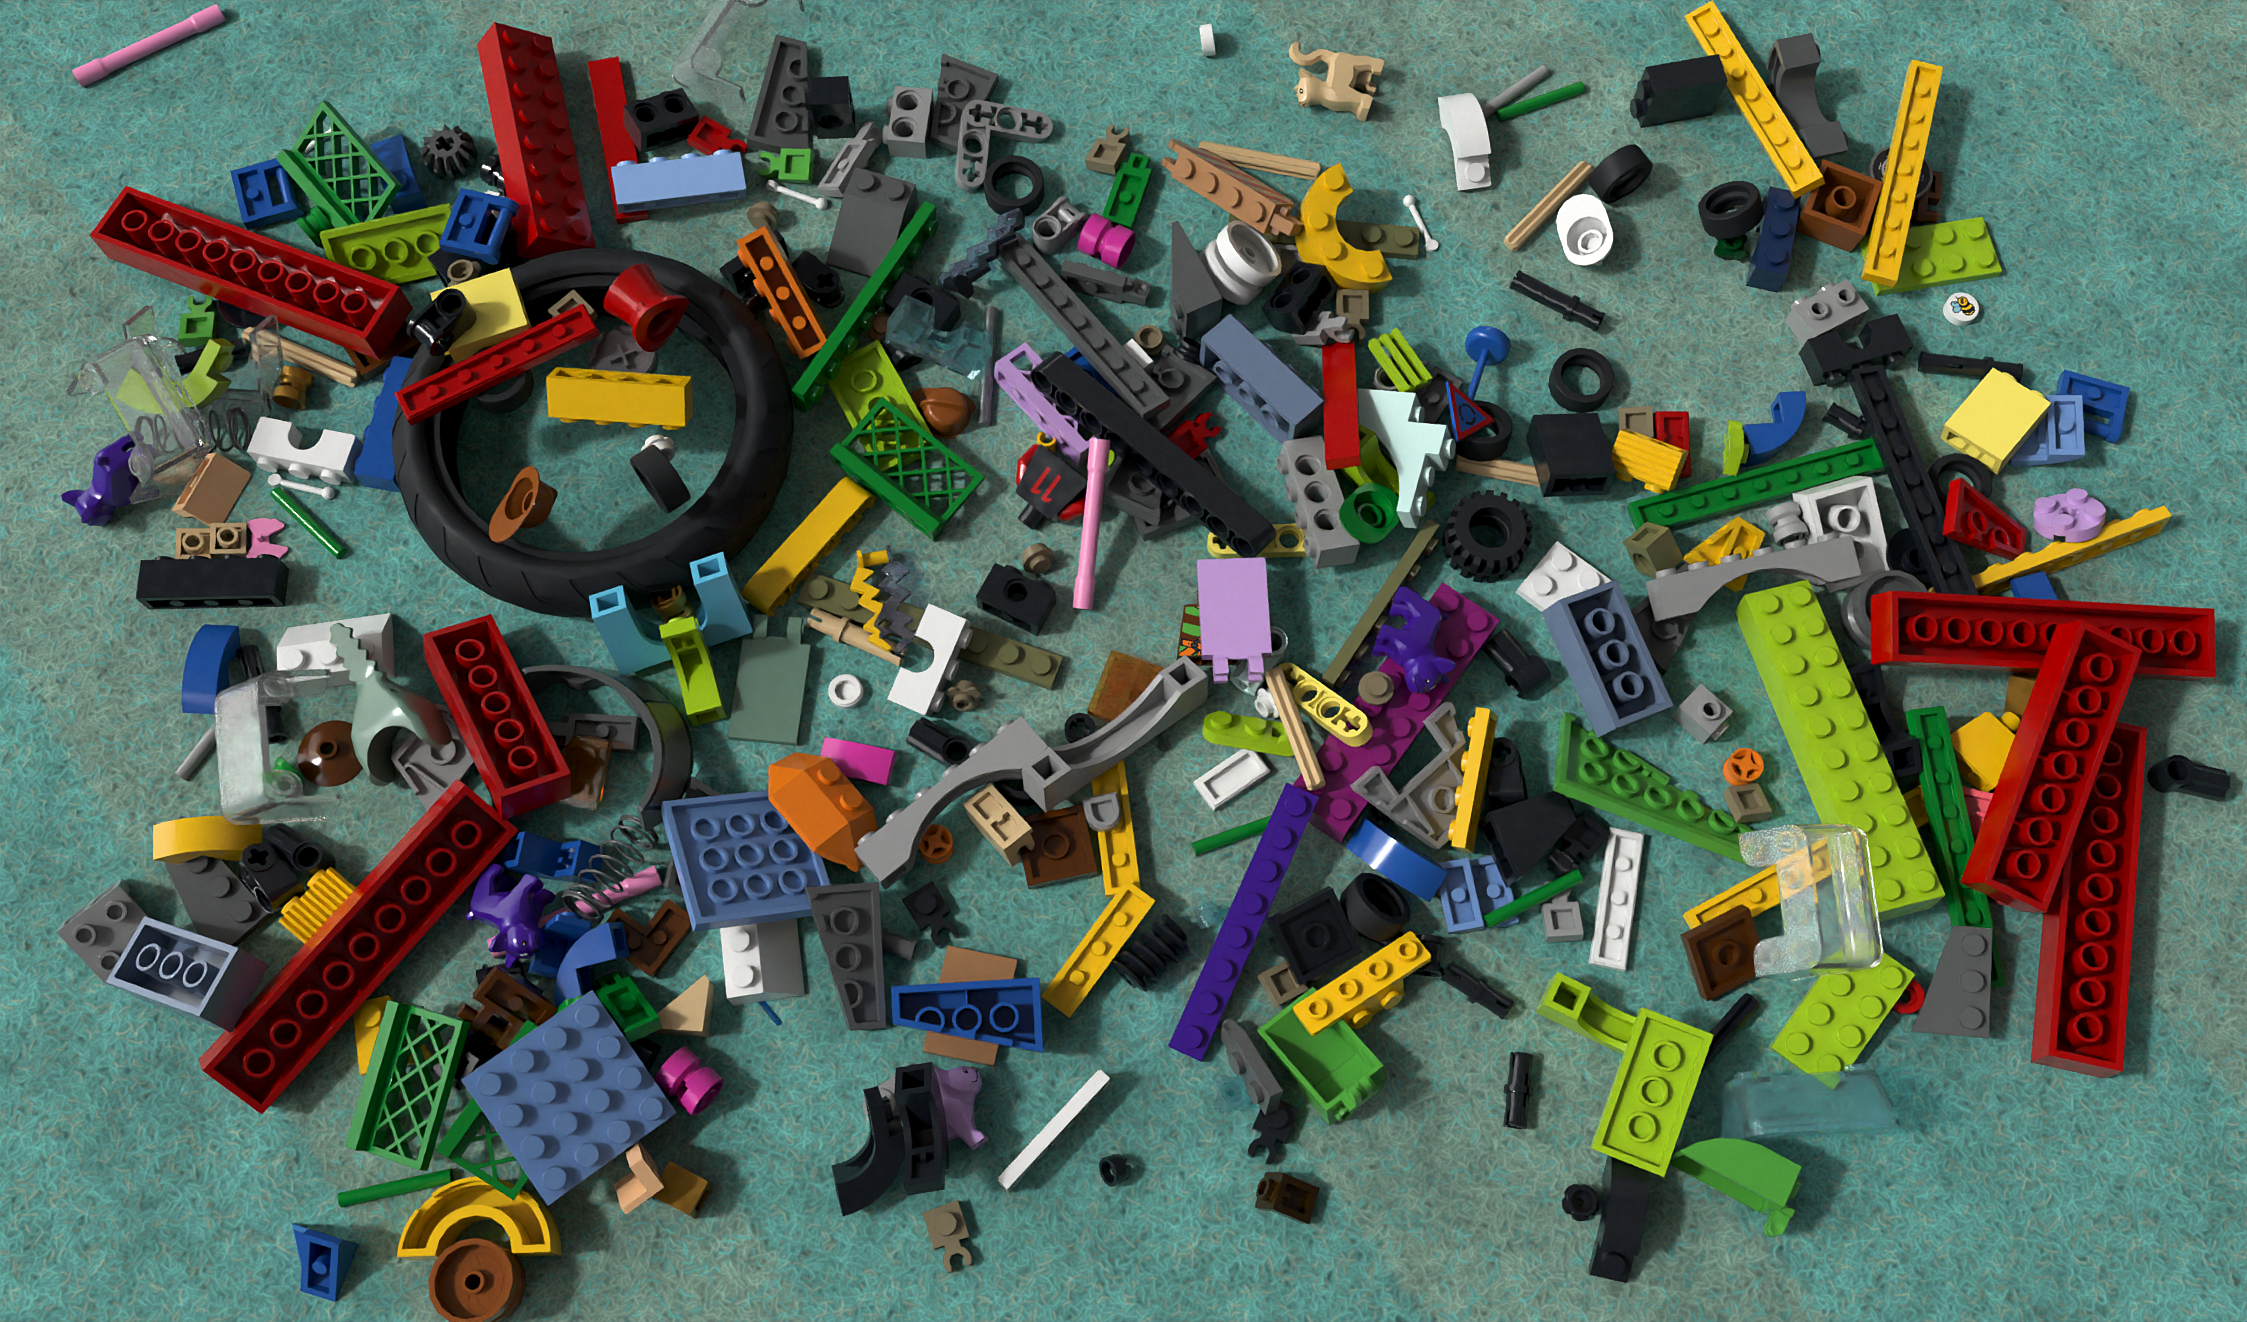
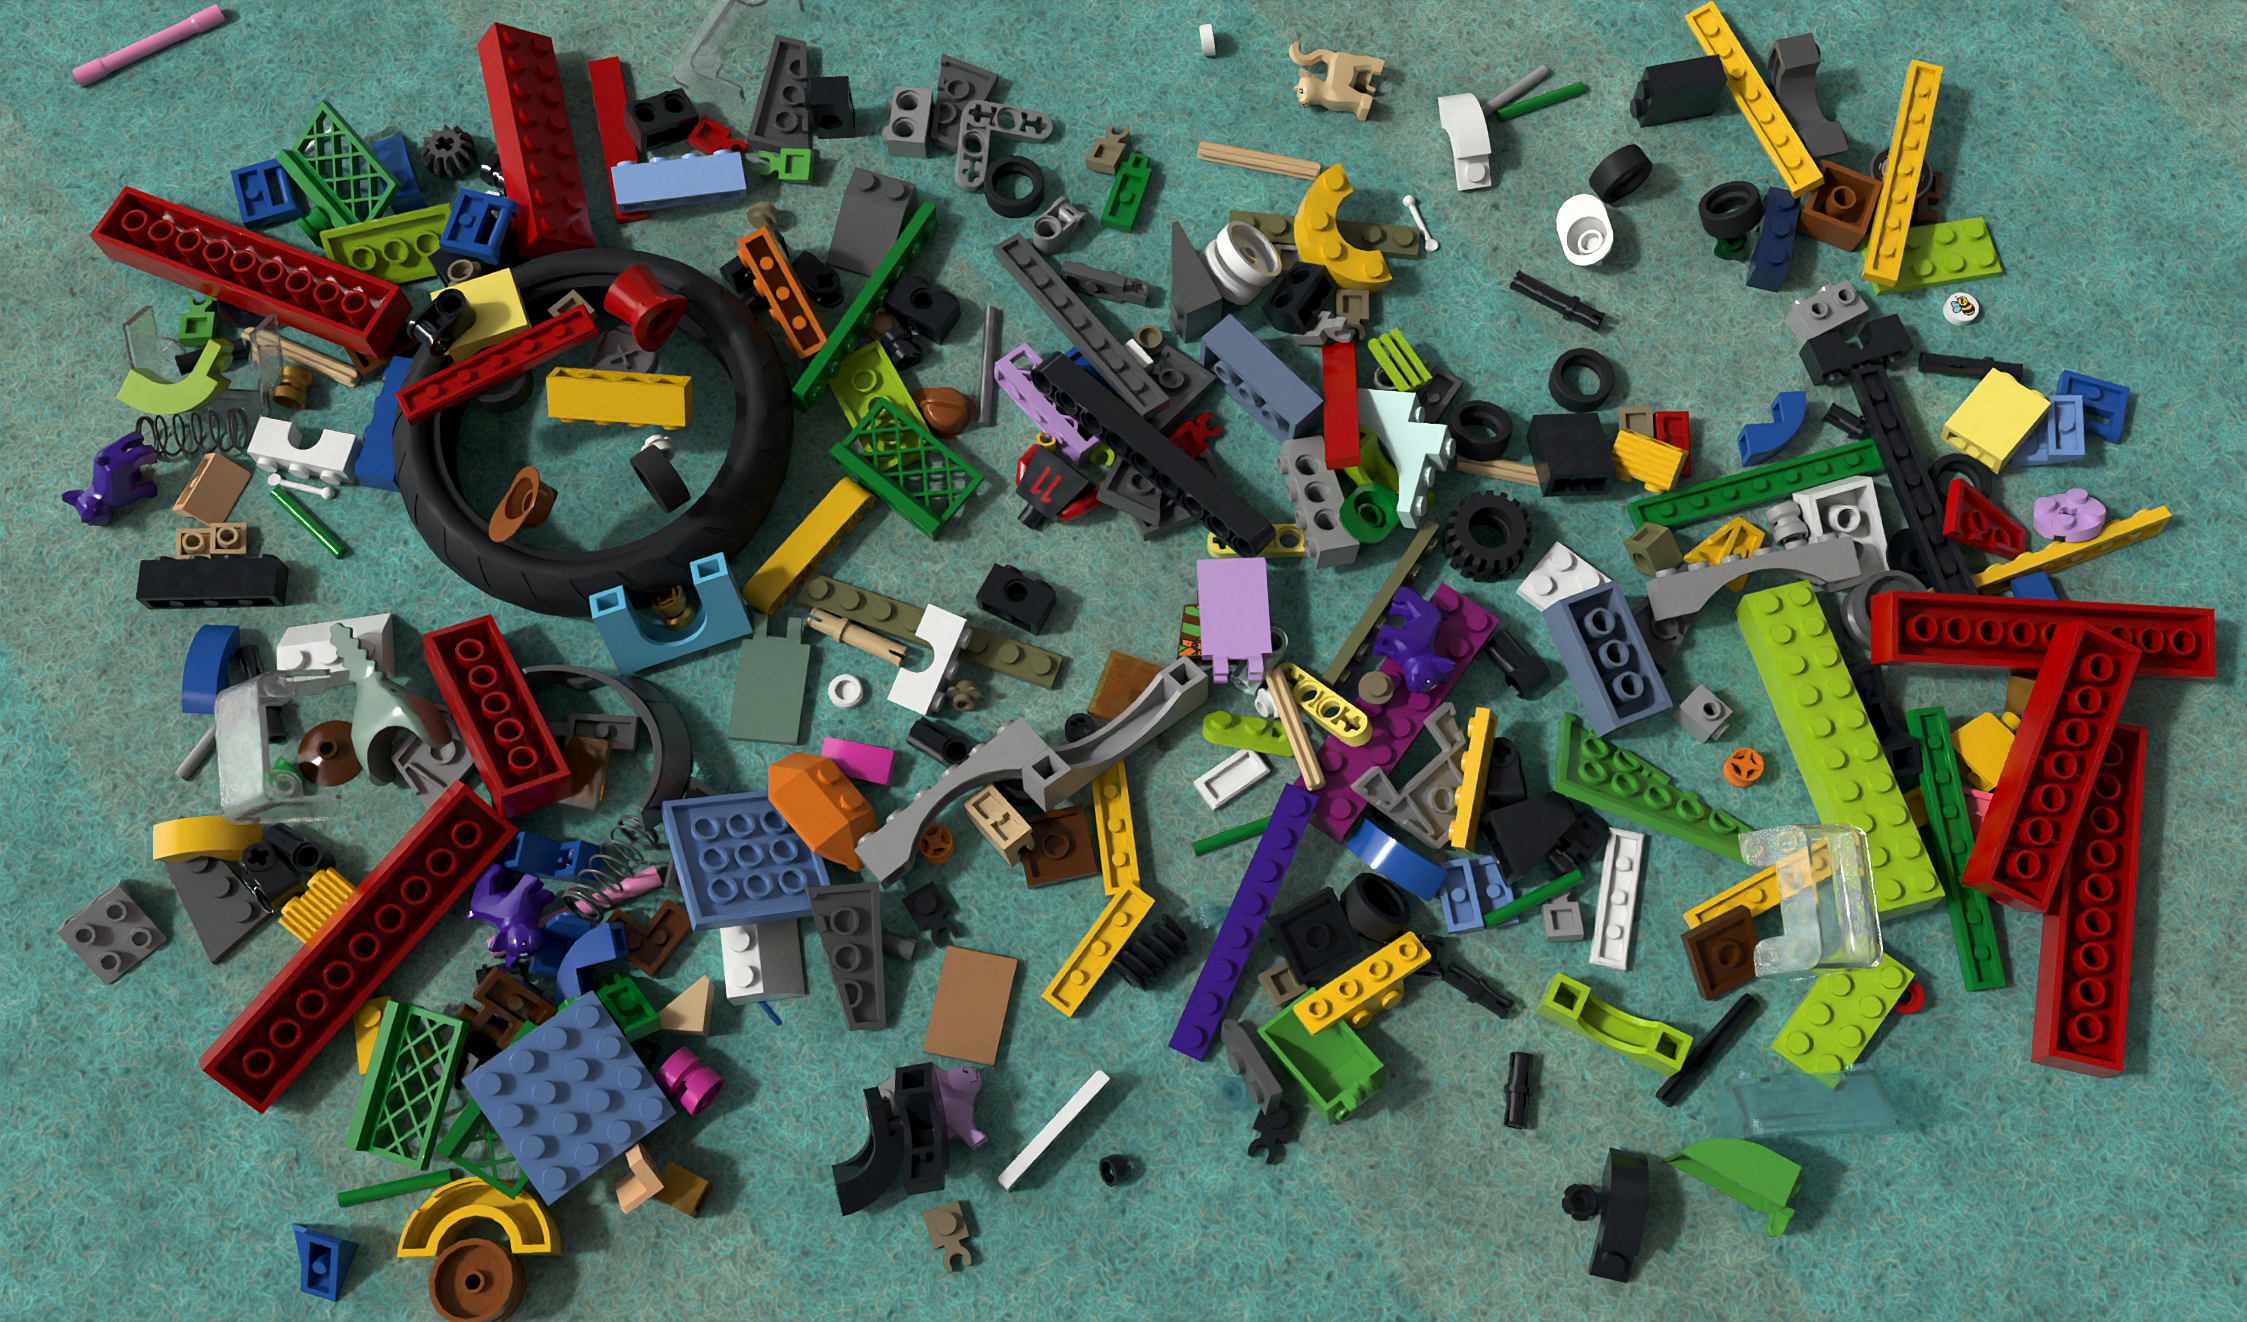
clear windscreen [66,334,212,504] -> none
sand blue brick [106,916,269,1033] -> none
bright pink piece [246,518,289,559] -> none
lime arch [659,617,727,727] -> none
white hinge [765,180,828,210] -> none
light grey hinge [818,122,883,197] -> none
piece [850,545,917,654] -> none
clear light blue arch [885,295,993,380] -> none
blue wedge [891,977,1044,1054] -> none
piece [937,208,1025,299] -> none
dark tan plate [1022,543,1055,574] -> none
bright pink piece [1073,438,1110,610] -> none
dark pink wheel [1077,213,1136,270] -> none
light grey tile [1082,792,1121,832] -> none
medium nougat hinge [1161,138,1304,236] -> none
black bush [1173,336,1201,364] -> none
dark brown bracket [1255,1172,1320,1225] -> none
blue piece [1445,326,1511,443] -> none
tan axle [1503,161,1594,252] -> none
lime plate [1590,1007,1714,1177] -> none
lime plate [1722,419,1749,476] -> none
dark tan plate [1723,783,1773,823] -> none
dark grey wing [1911,926,1992,1038] -> none
black piece [2147,755,2230,801] -> none

